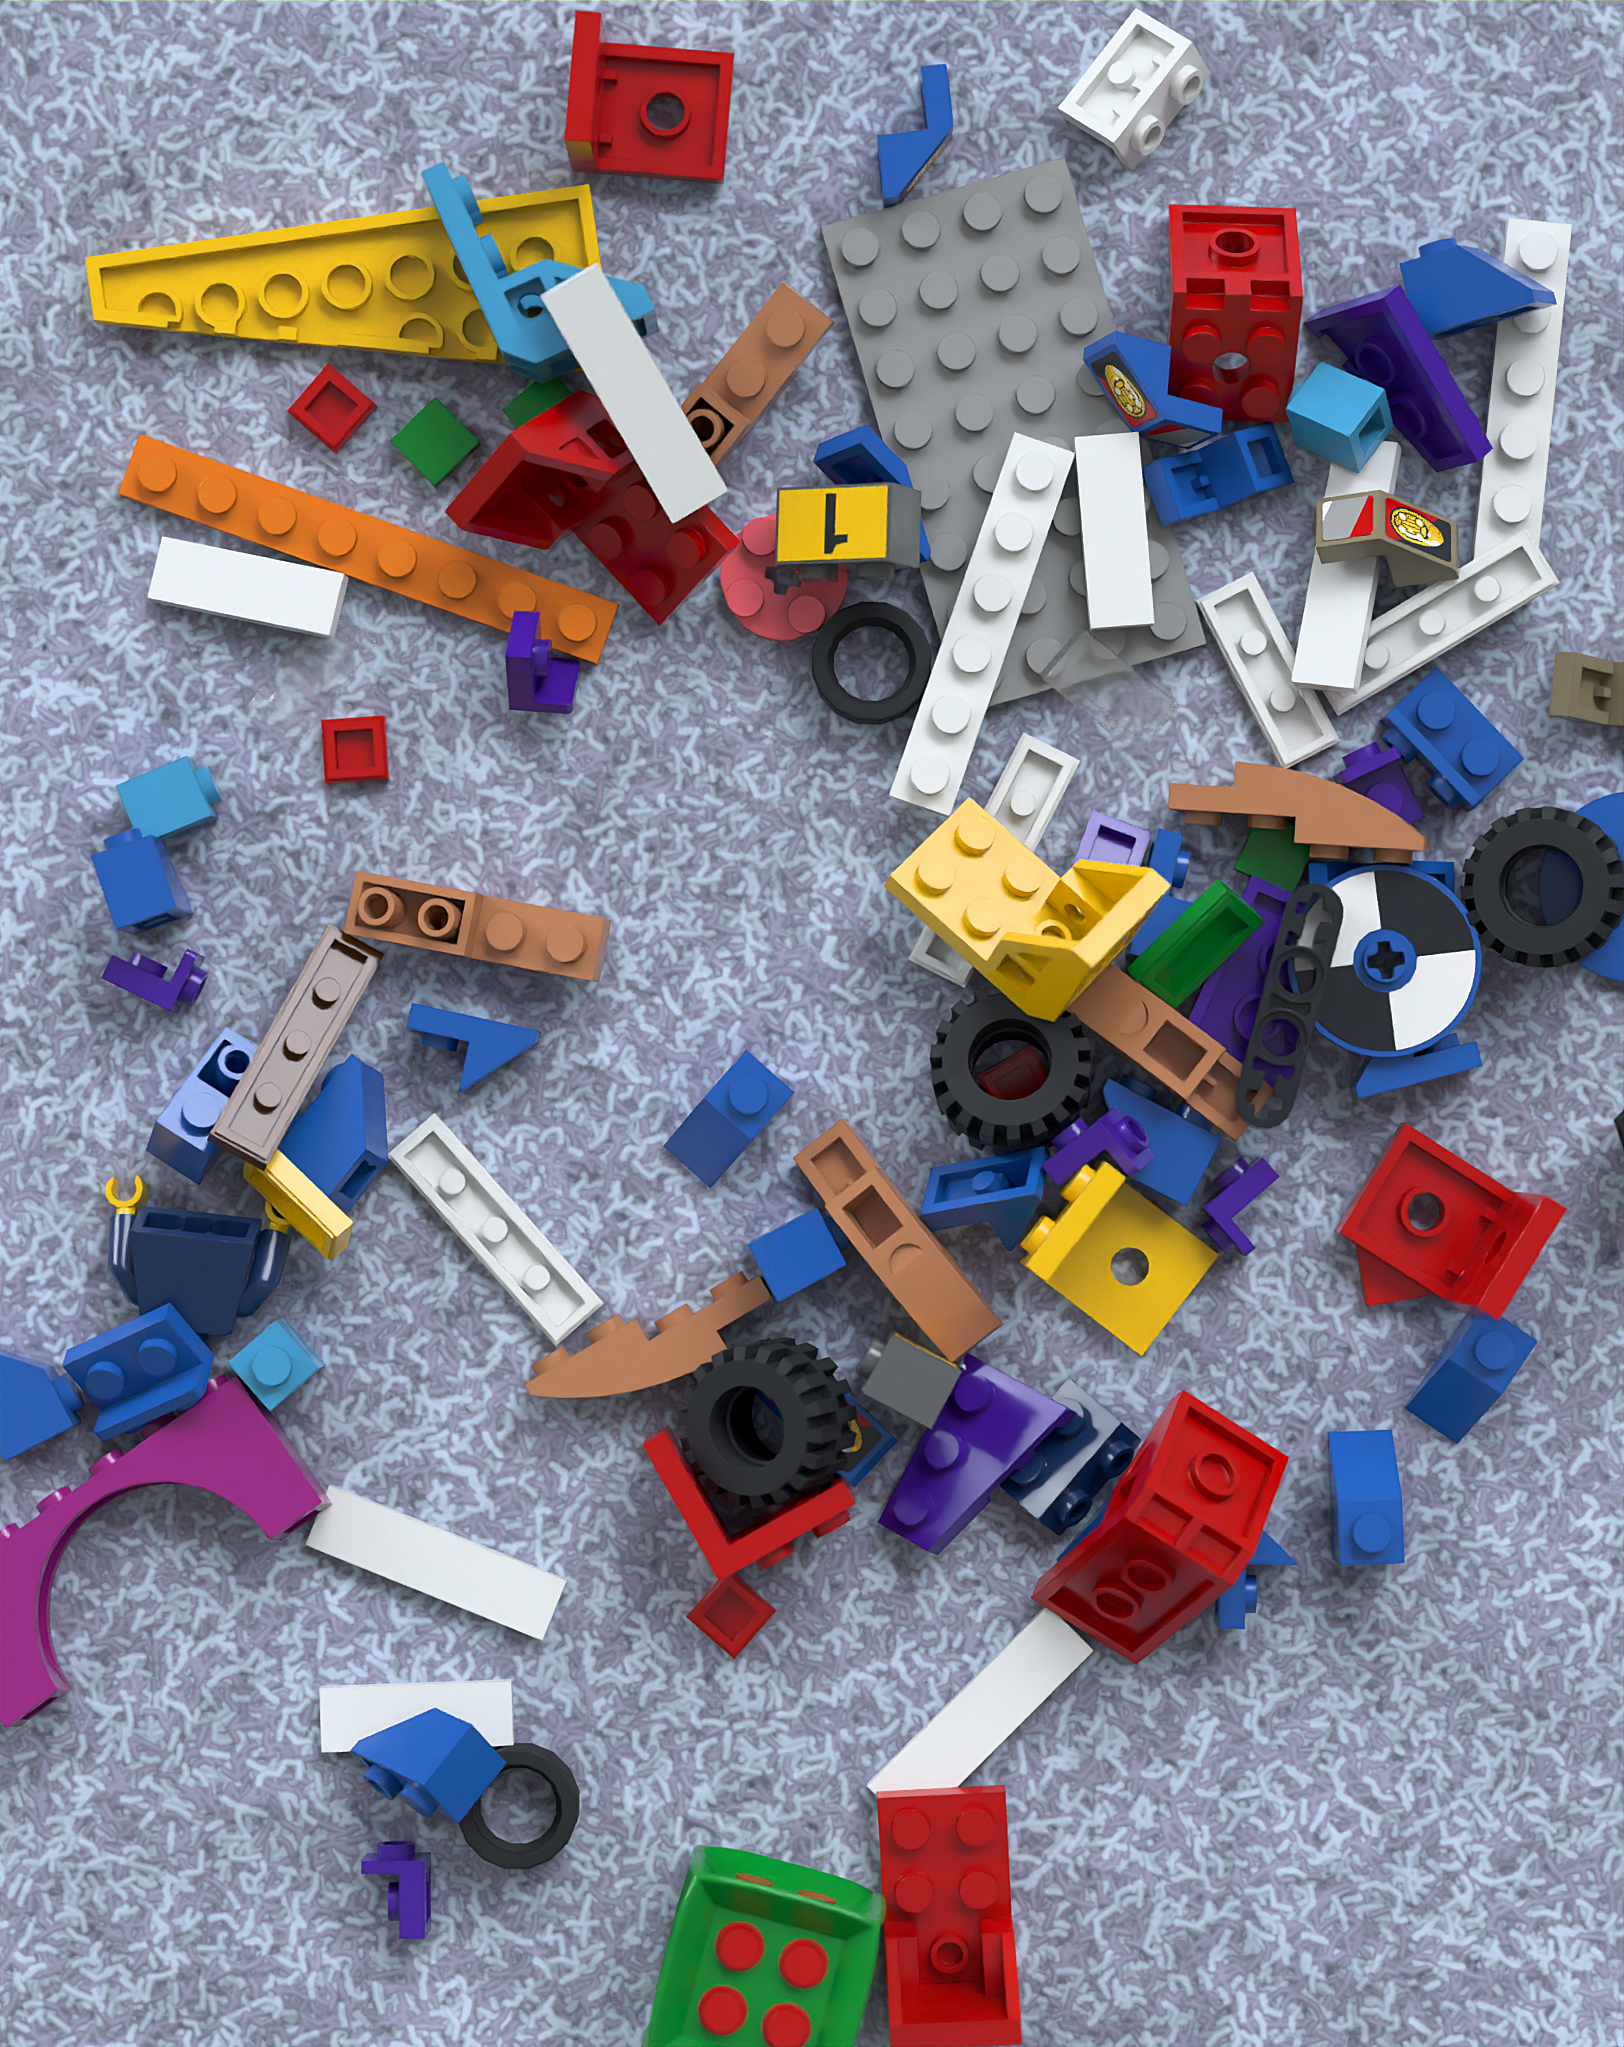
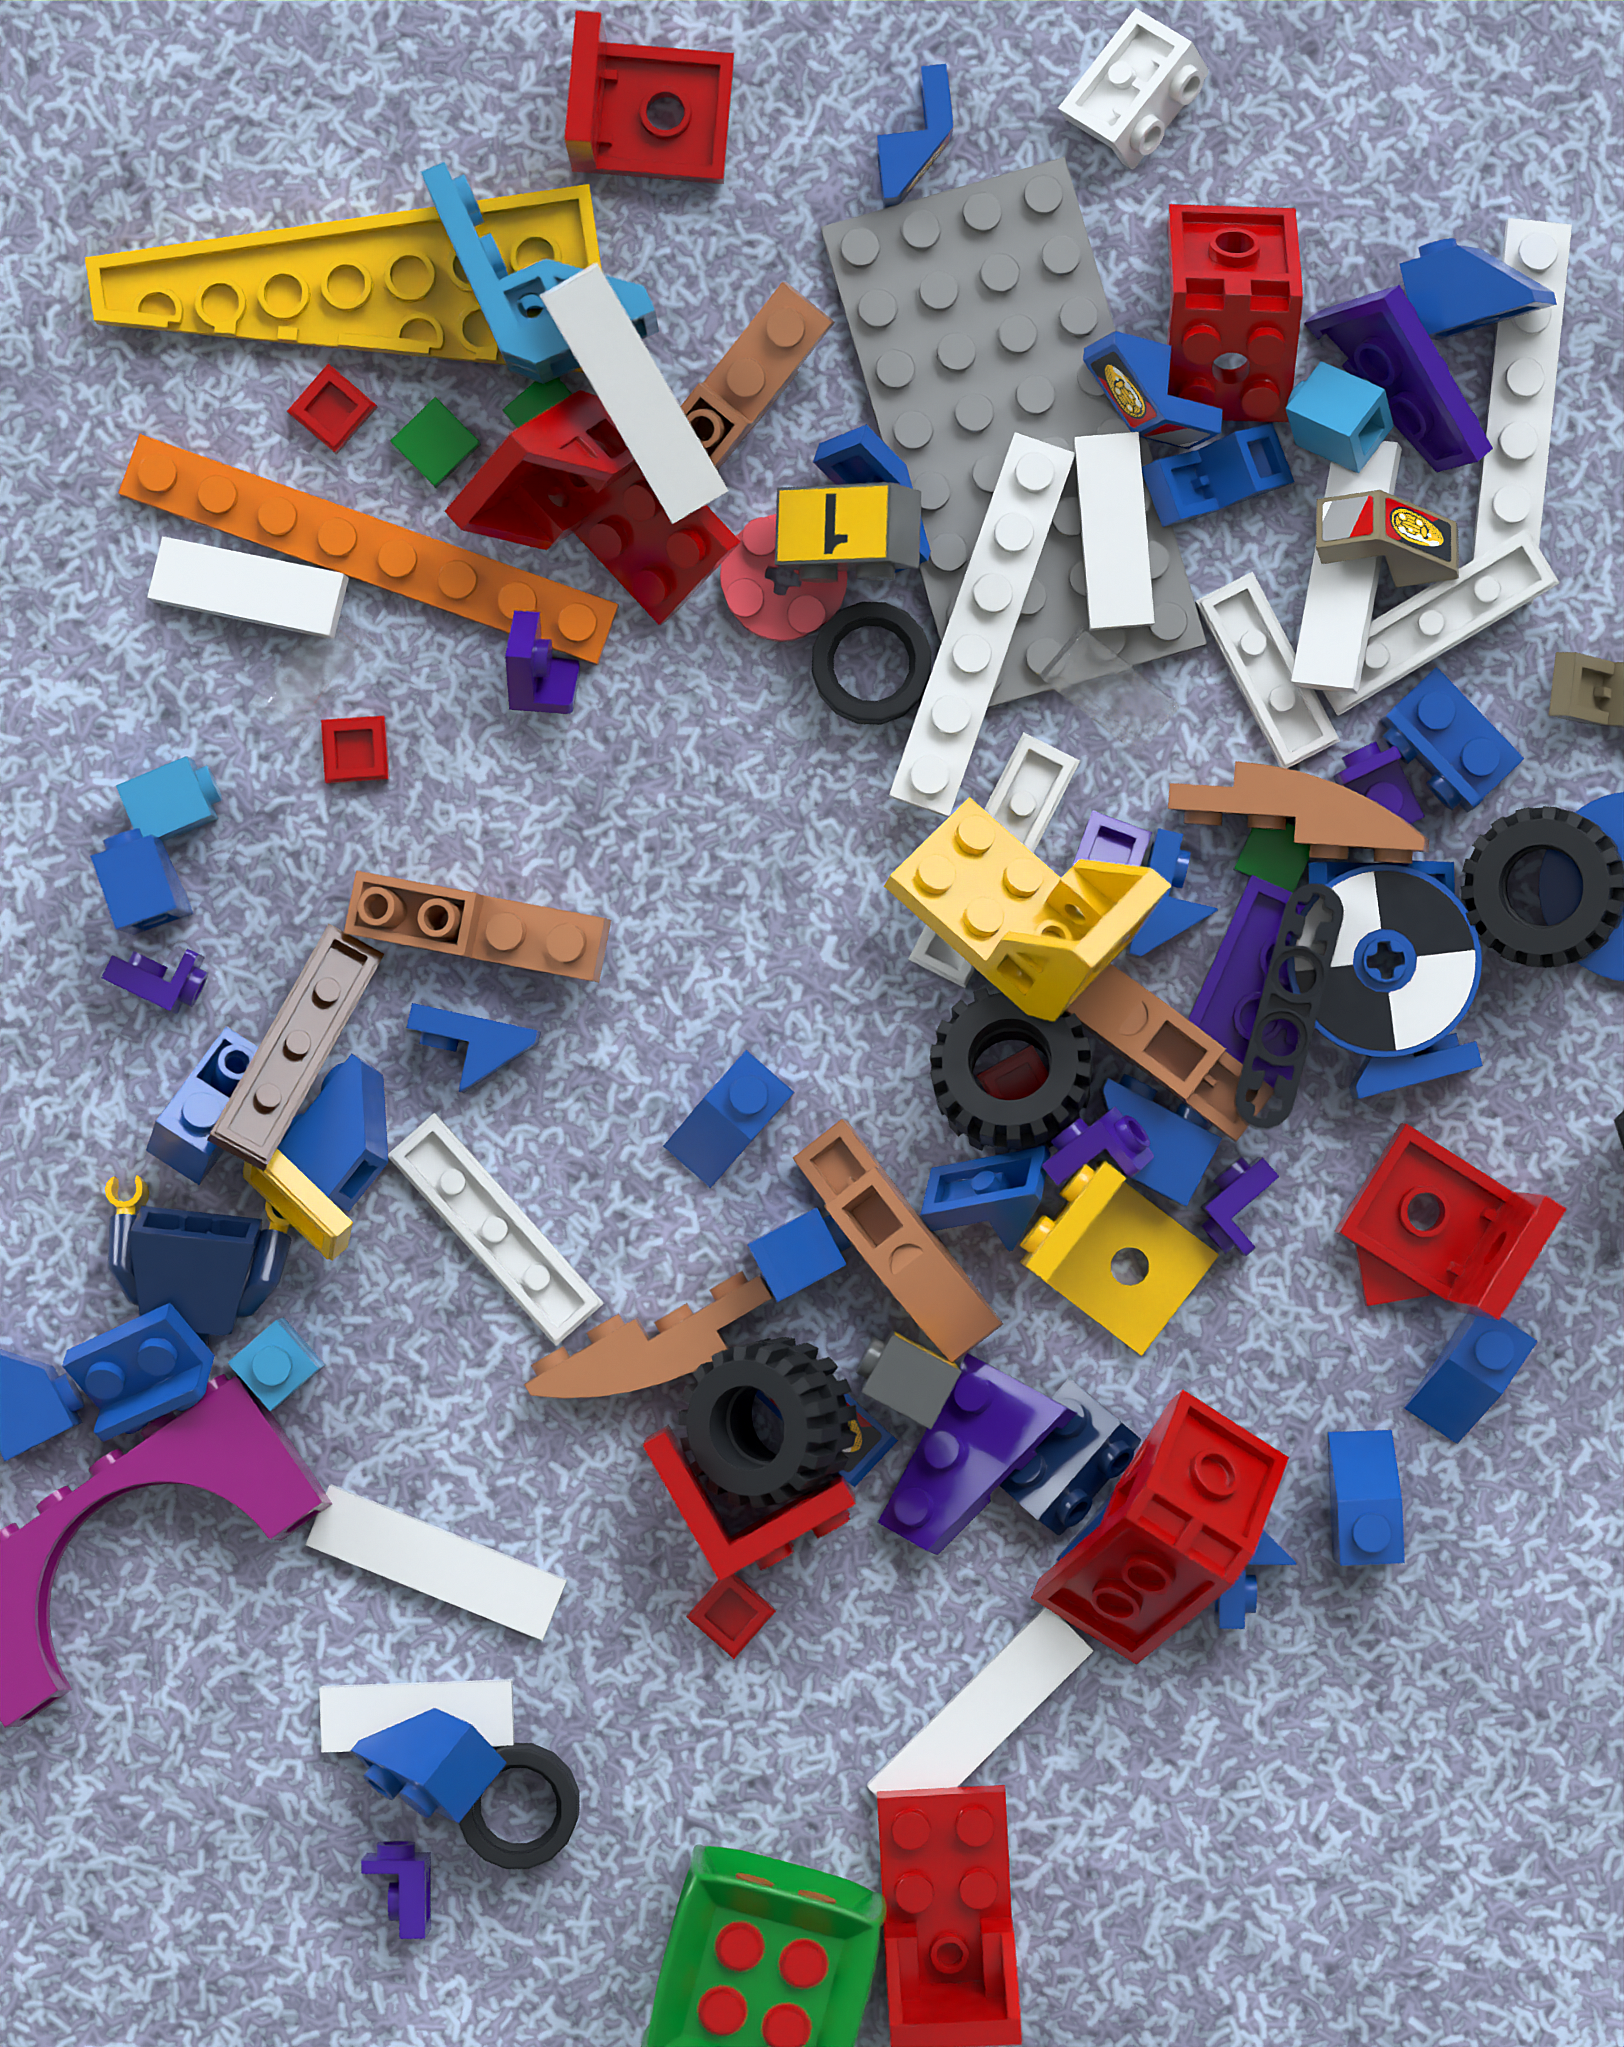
green tile [1127,879,1265,1010] -> none

